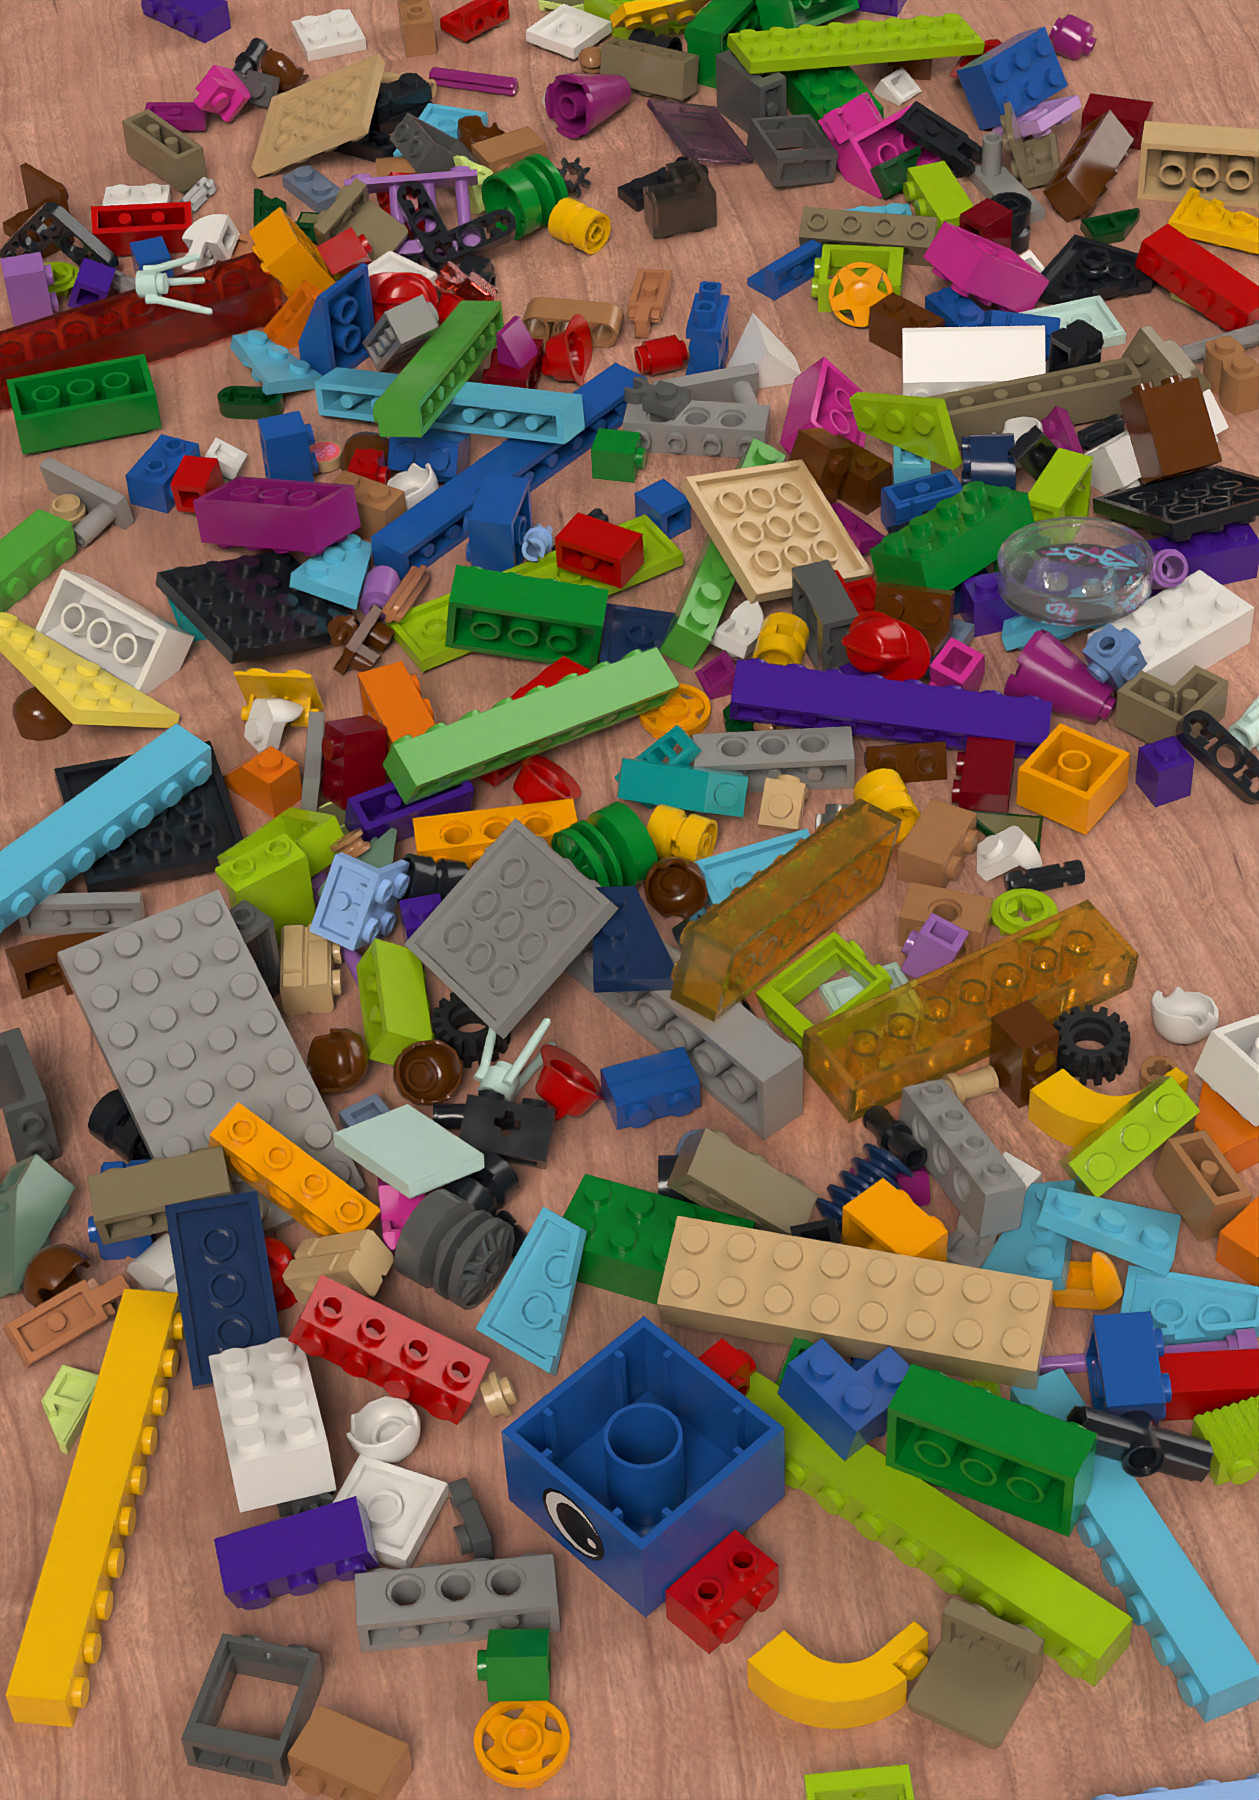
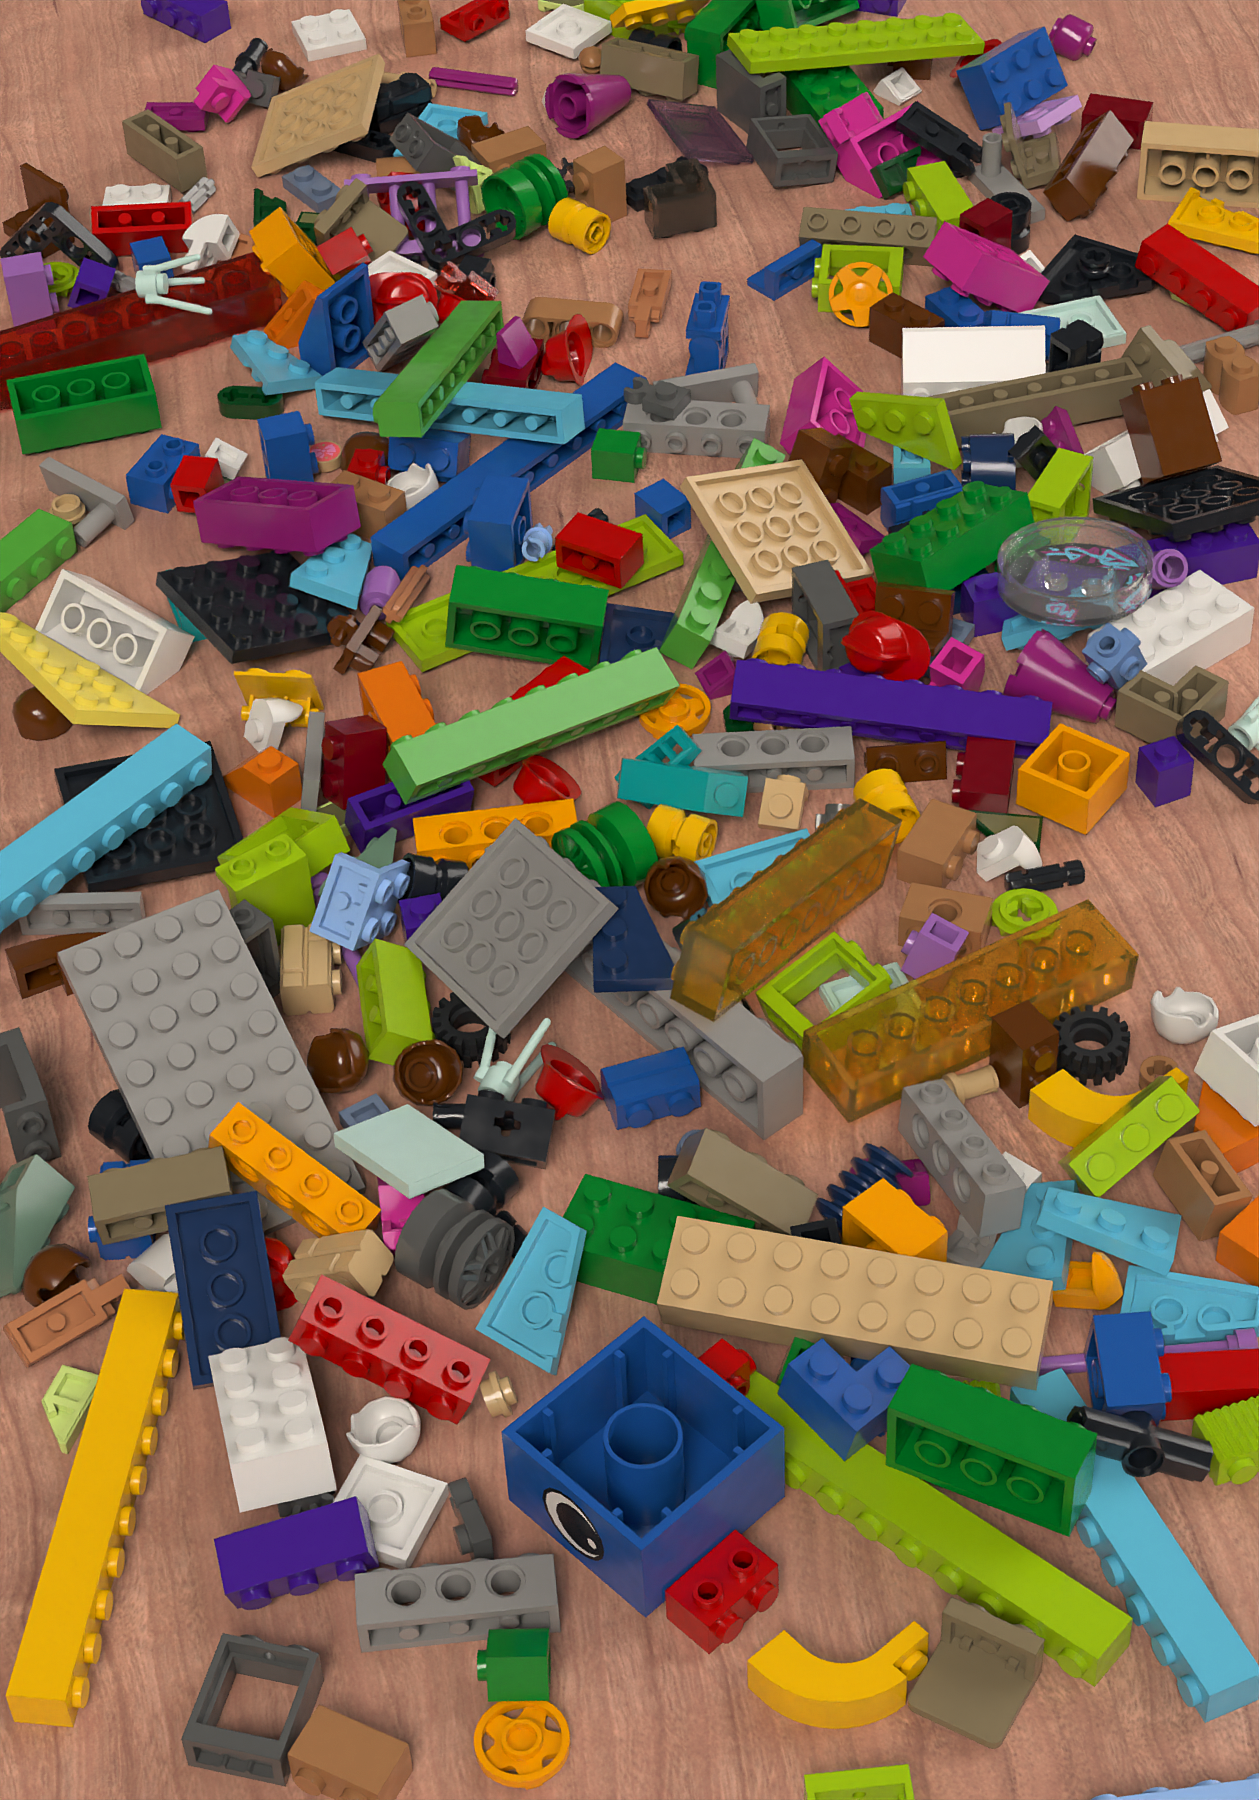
medium nougat bush [329,828,371,858] -> none
red brick [634,334,688,376] -> none
white slope [727,313,801,389] -> none
black pin [862,1105,928,1171] -> none
black axle [1076,414,1125,452] -> none
dark green tile [1080,208,1140,244] -> none
none -> medium nougat brick [572,145,627,223]

